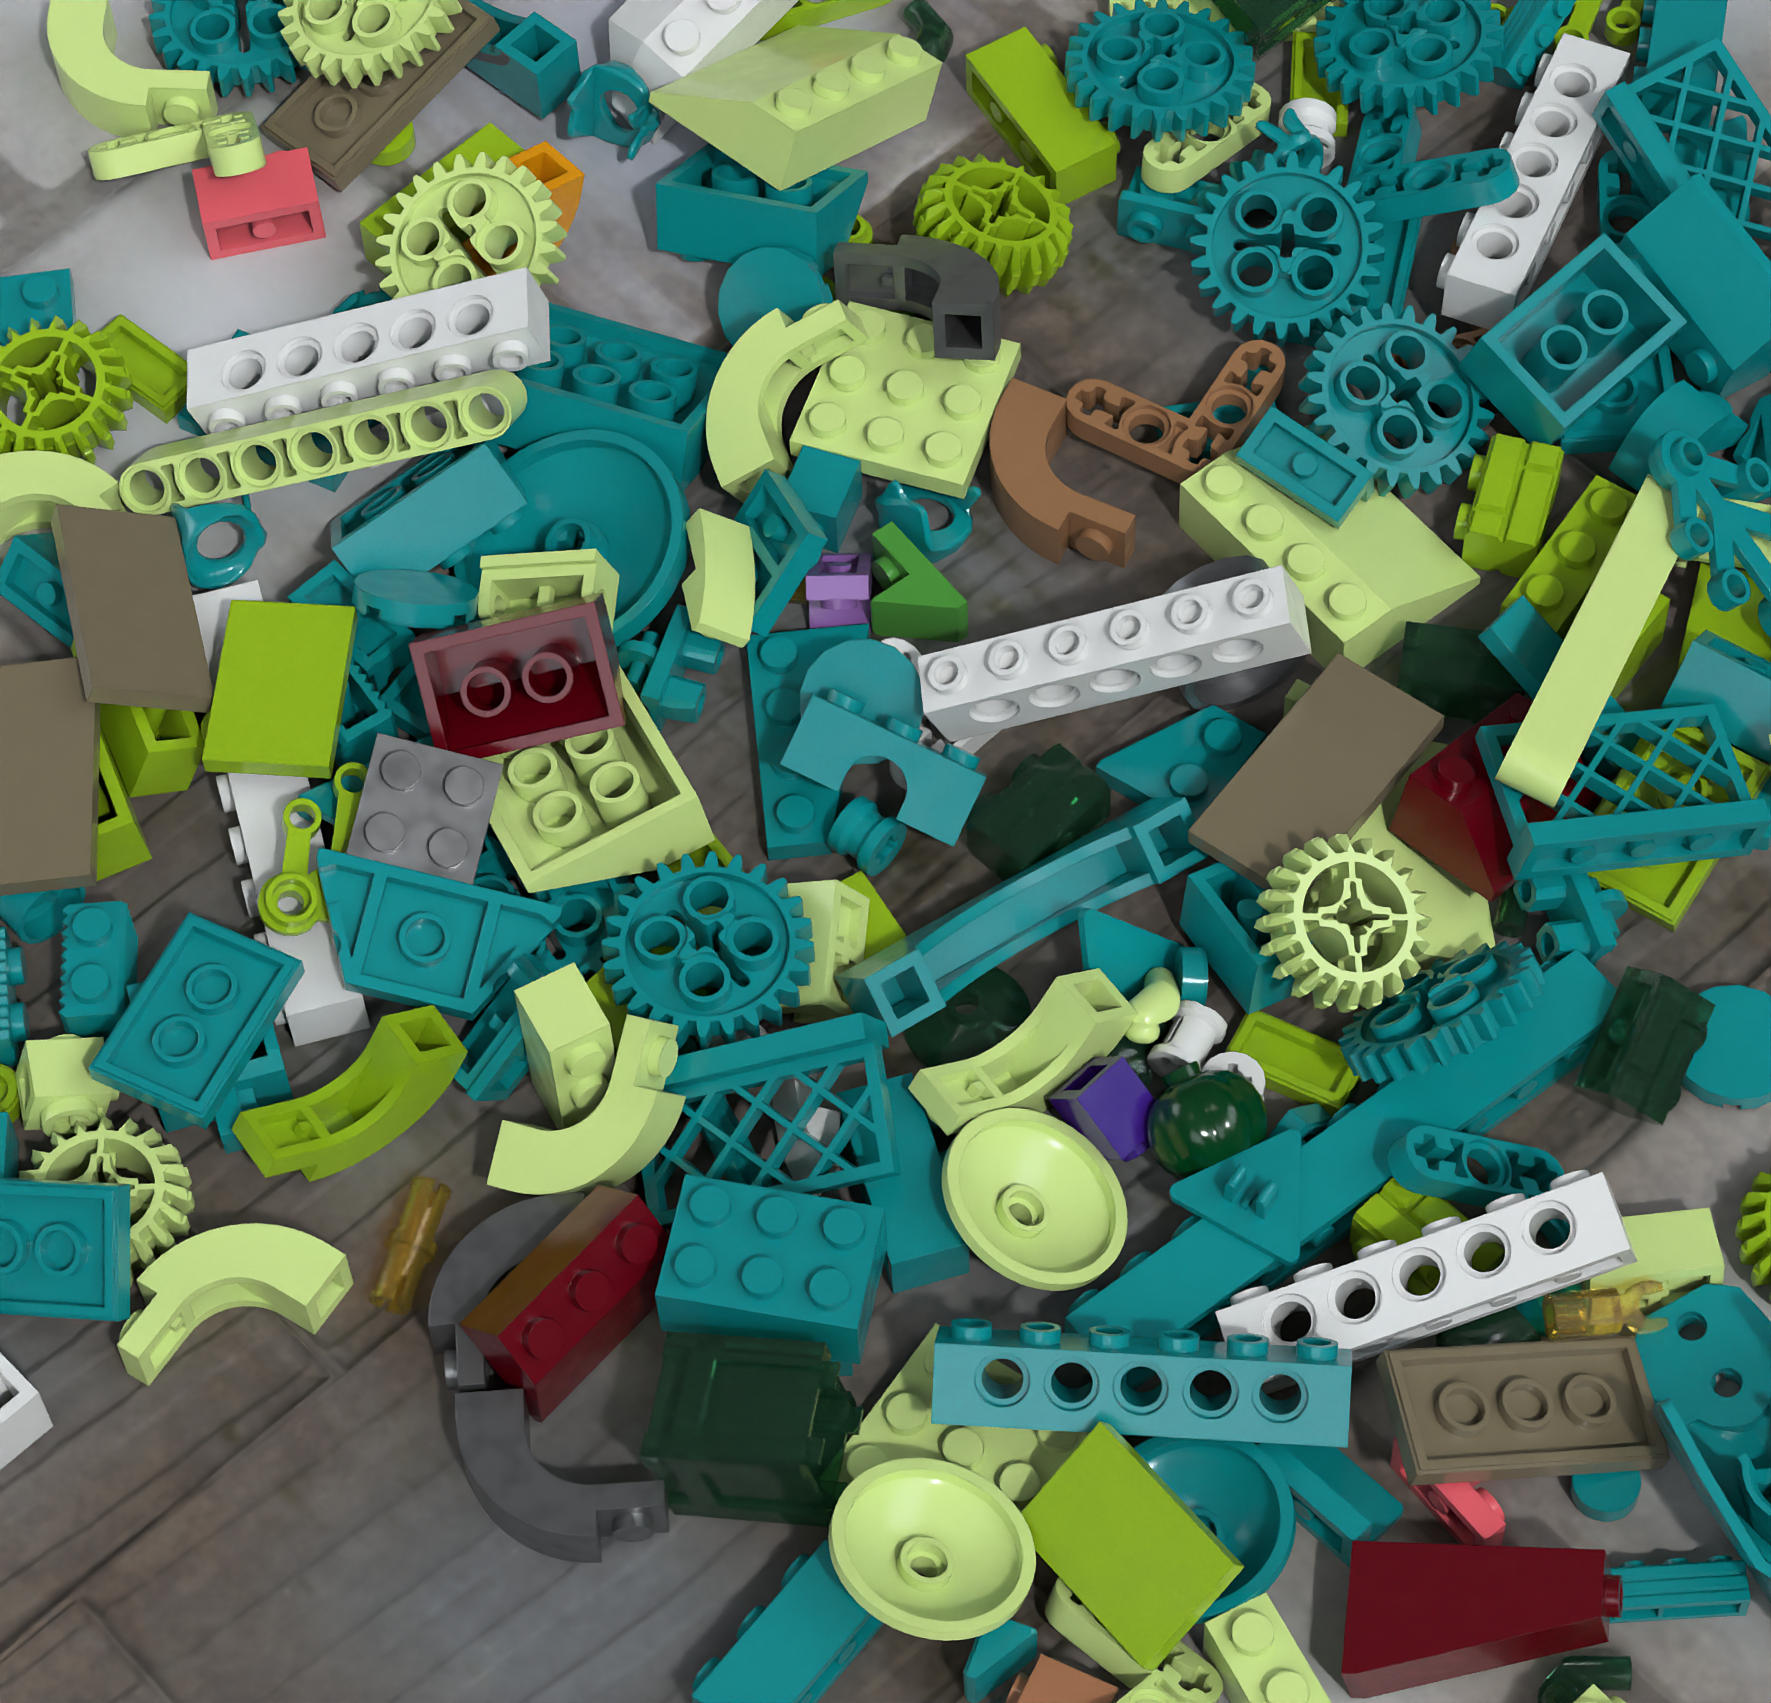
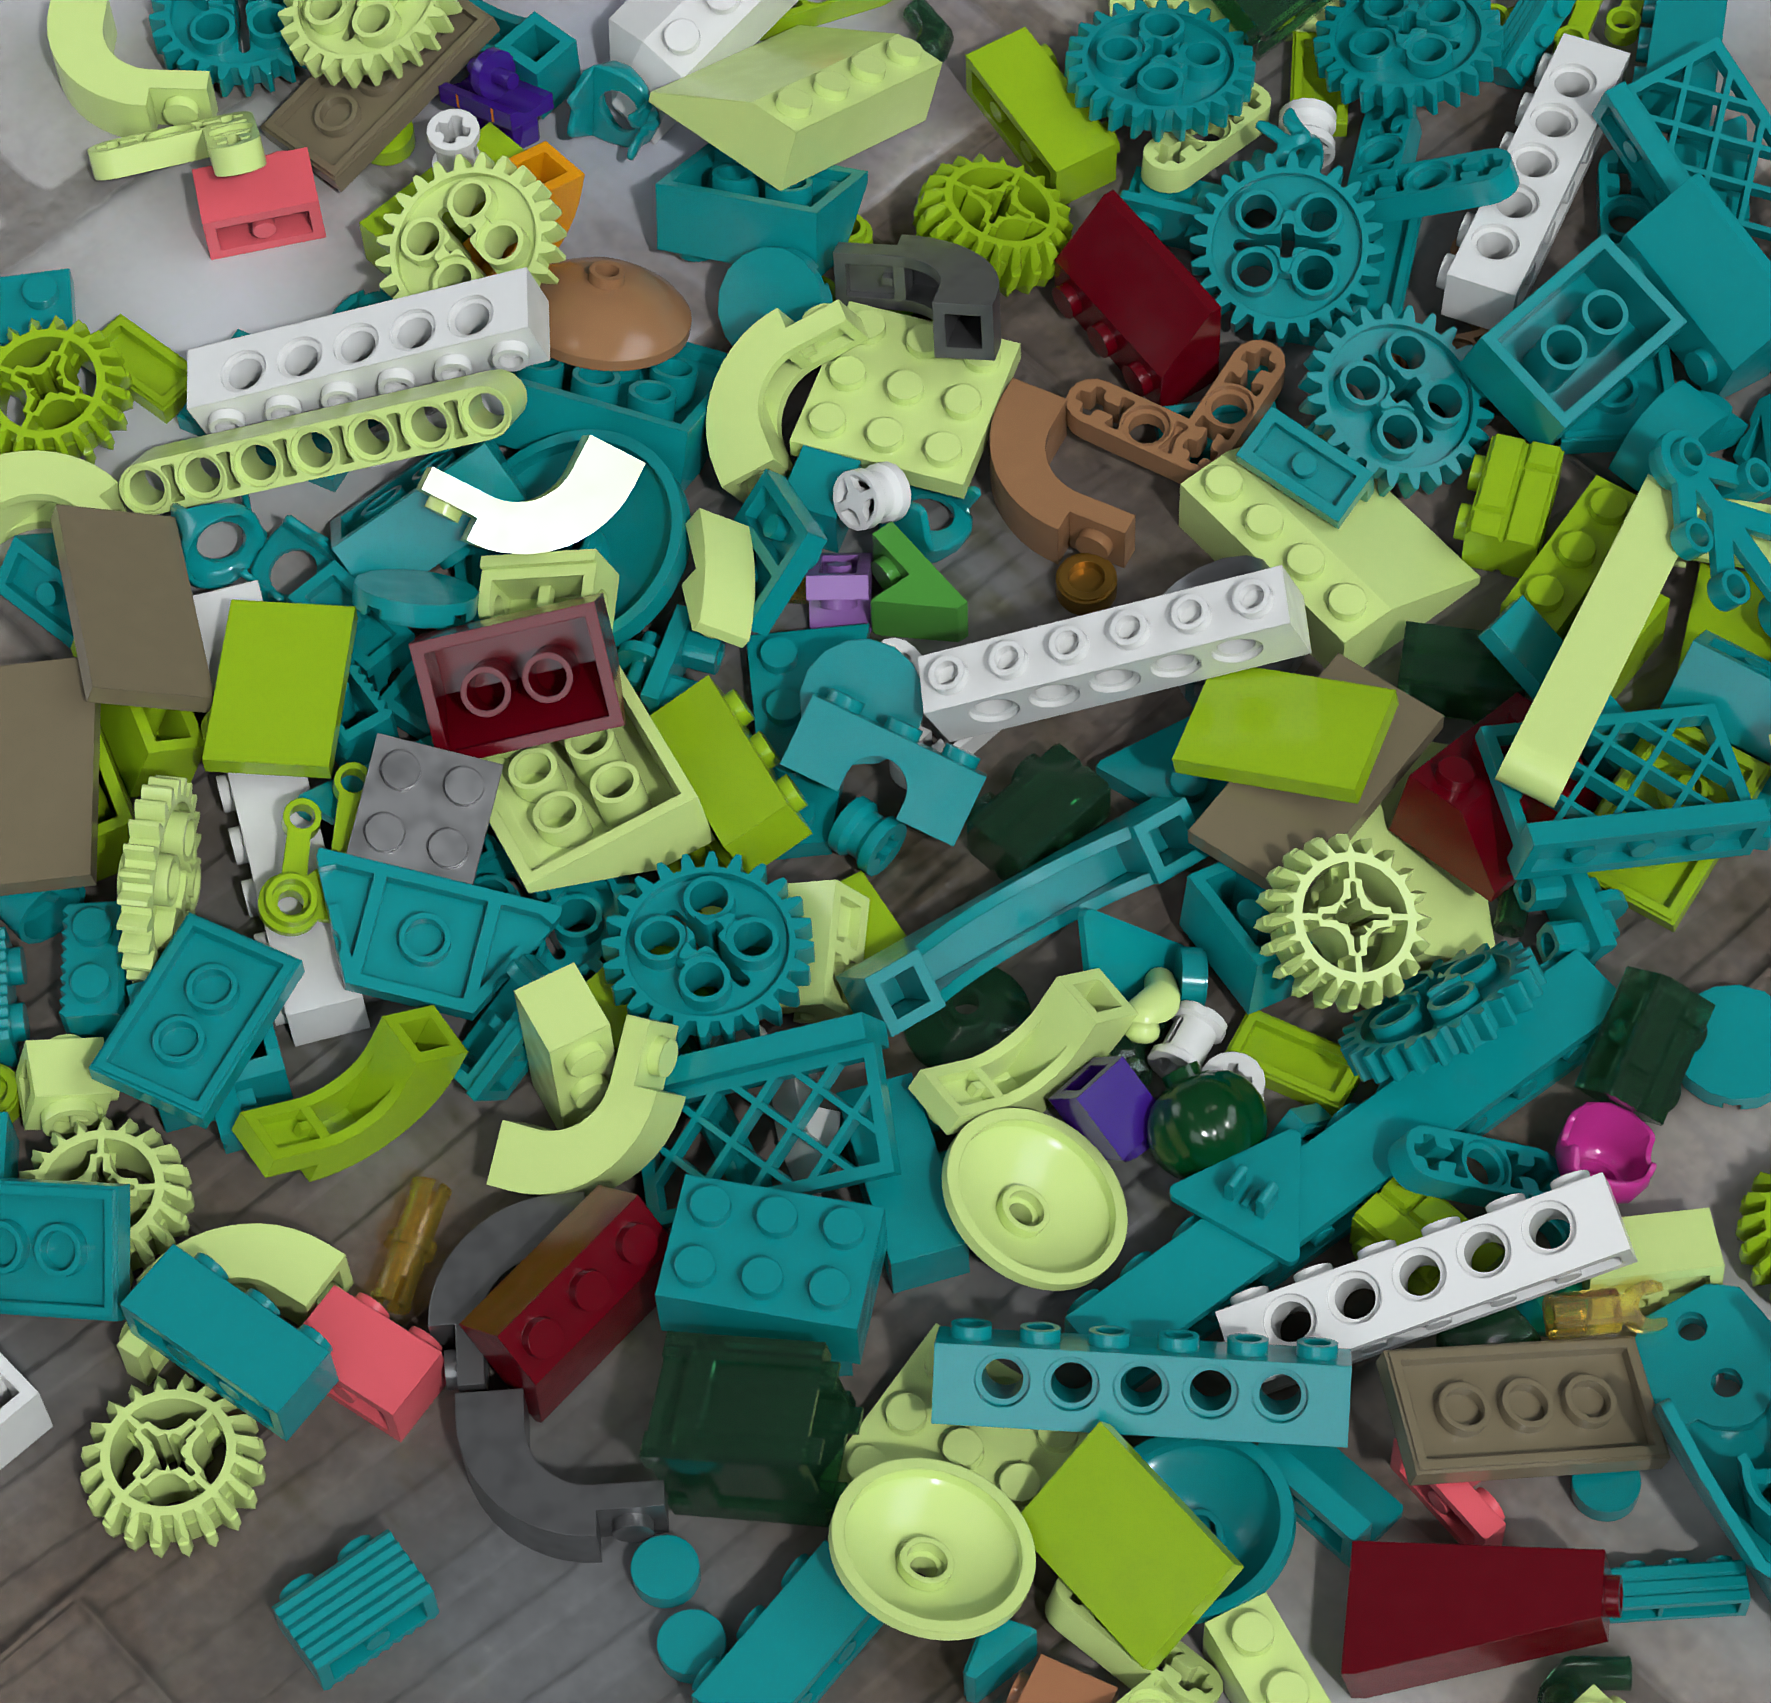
none -> yellowish green gear [80,1374,266,1559]
none -> yellowish green gear [116,775,201,984]
none -> teal brick [120,1244,339,1442]
none -> teal piece [239,515,347,603]
none -> teal brick [271,1529,440,1691]
none -> coral brick [303,1285,446,1443]
none -> arch [416,435,646,554]
none -> white bush [426,109,480,172]
none -> dark purple hips [438,47,554,149]
none -> medium nougat dish [540,257,692,371]
none -> teal tile [630,1535,701,1608]
none -> lime brick [650,675,813,874]
none -> teal tile [657,1609,728,1684]
none -> white wheel [833,461,911,531]
none -> dark red slope [1052,189,1221,407]
none -> pearl gold tile [1056,553,1117,616]
none -> lime tile [1172,667,1399,804]
none -> dark pink hair [1555,1102,1657,1204]

